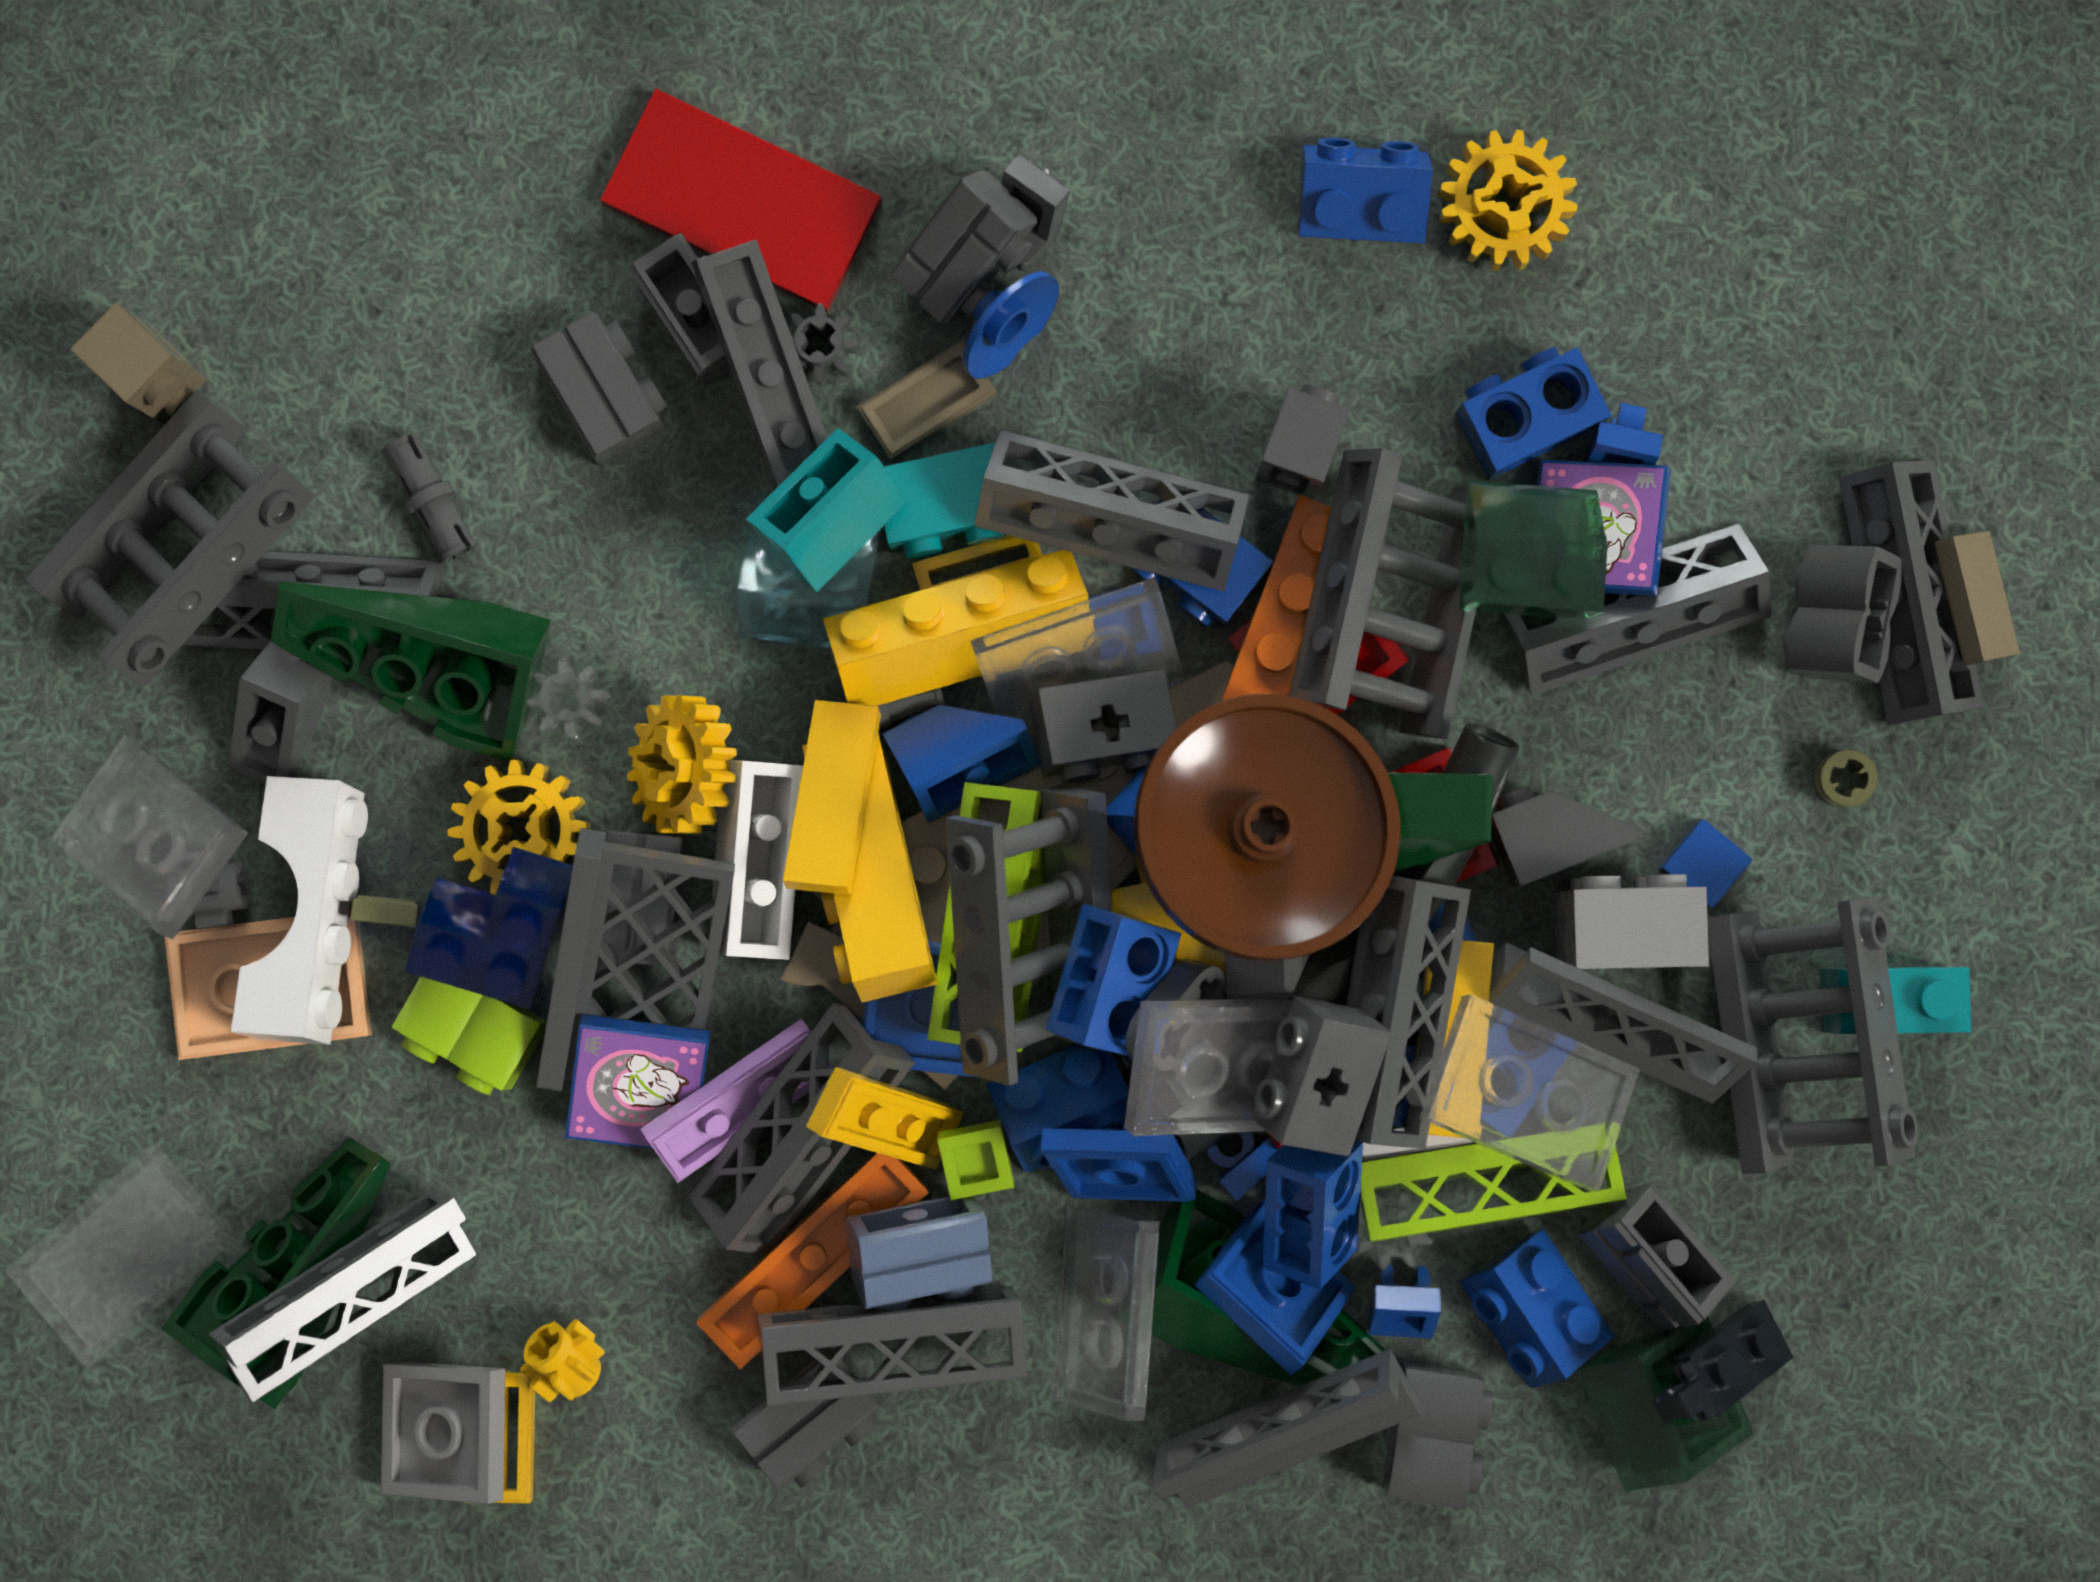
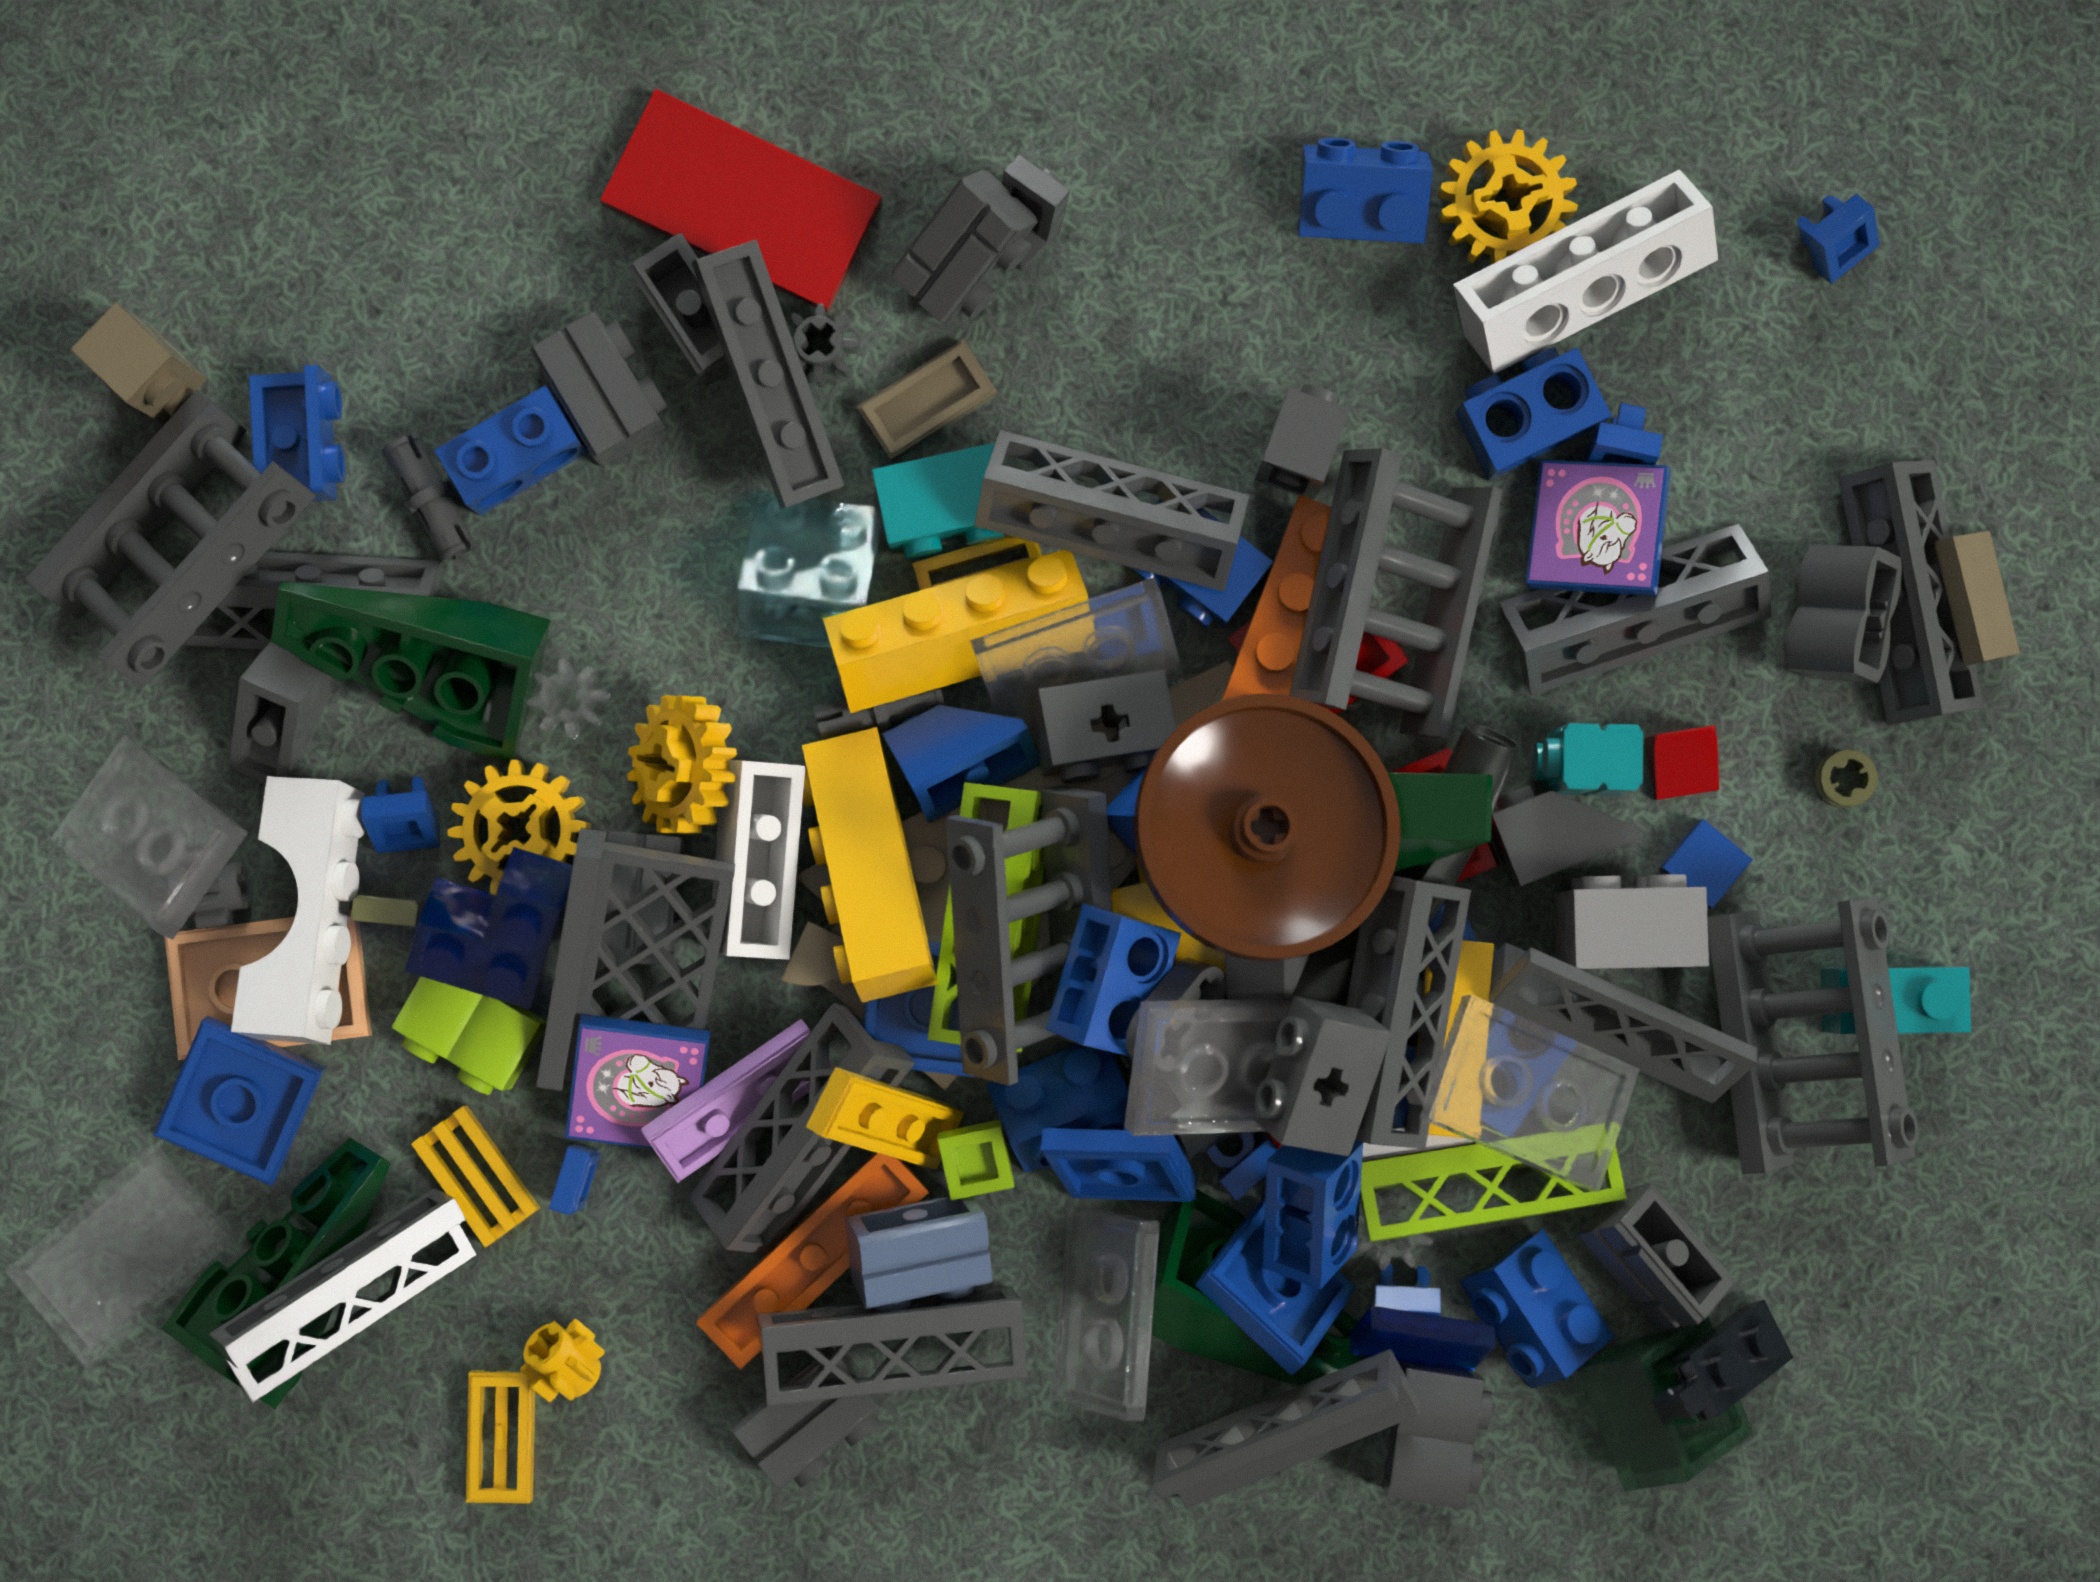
light grey plate [381,1361,505,1504] -> none
teal brick [746,428,908,592] -> none
yellow tile [783,700,881,895] -> none
blue dish [962,271,1059,379] -> none
clear green slope [1459,481,1608,619] -> none
none -> blue tile [153,1016,326,1186]
none -> blue bracket [249,365,345,502]
none -> blue tile [361,776,440,853]
none -> yellow tile [411,1105,540,1248]
none -> blue brick [434,385,589,516]
none -> blue tile [549,1143,601,1215]
none -> clear blue tile [1350,1306,1495,1372]
none -> white brick [1453,169,1718,374]
none -> teal brick [1532,723,1643,797]
none -> red slope [1644,725,1719,800]
none -> blue tile [1797,193,1880,284]

